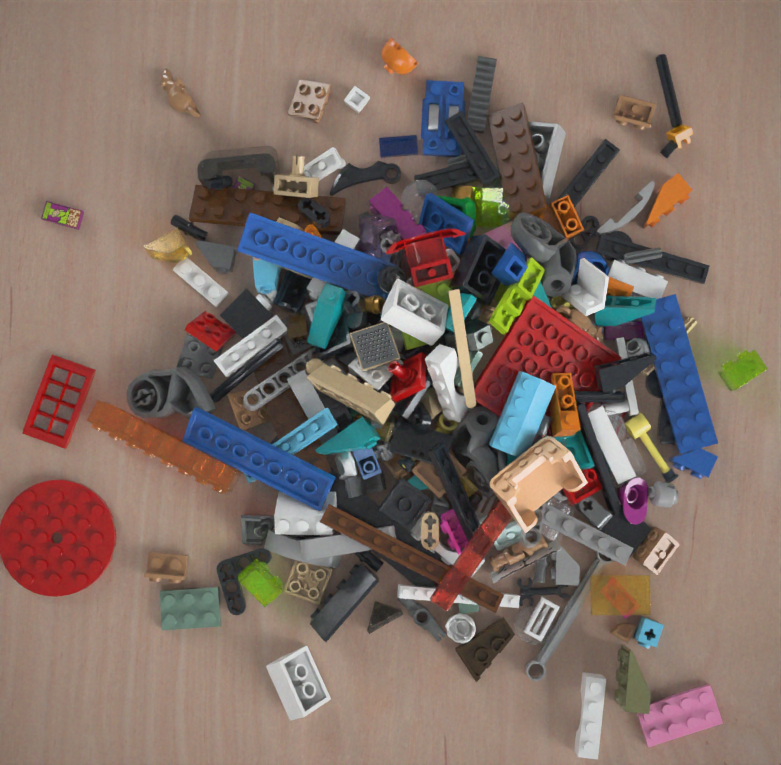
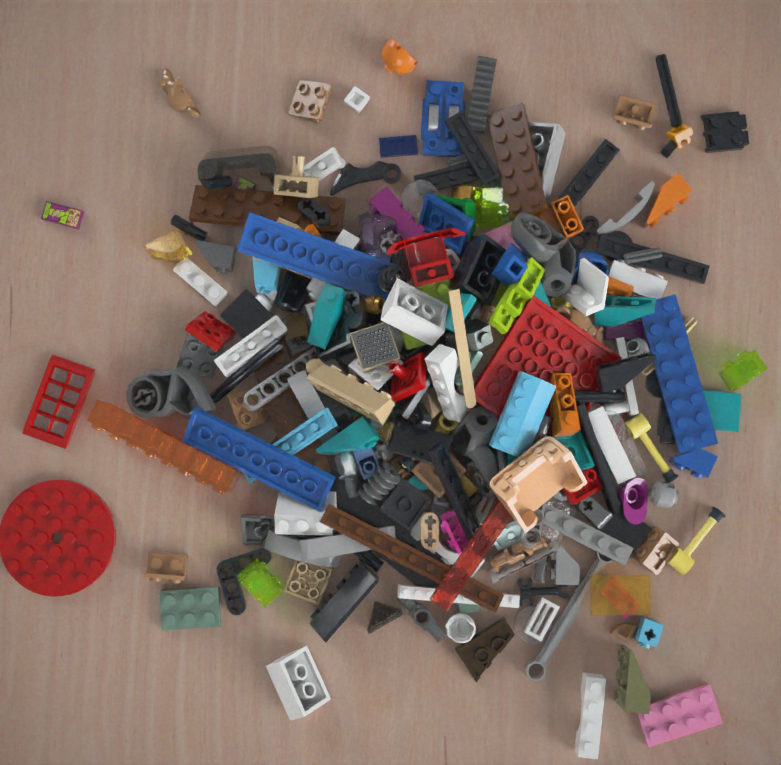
none -> dark grey piece [358,463,401,505]
none -> light yellow piece [667,506,726,575]
none -> black plate [701,111,750,153]
none -> teal tile [703,390,741,432]

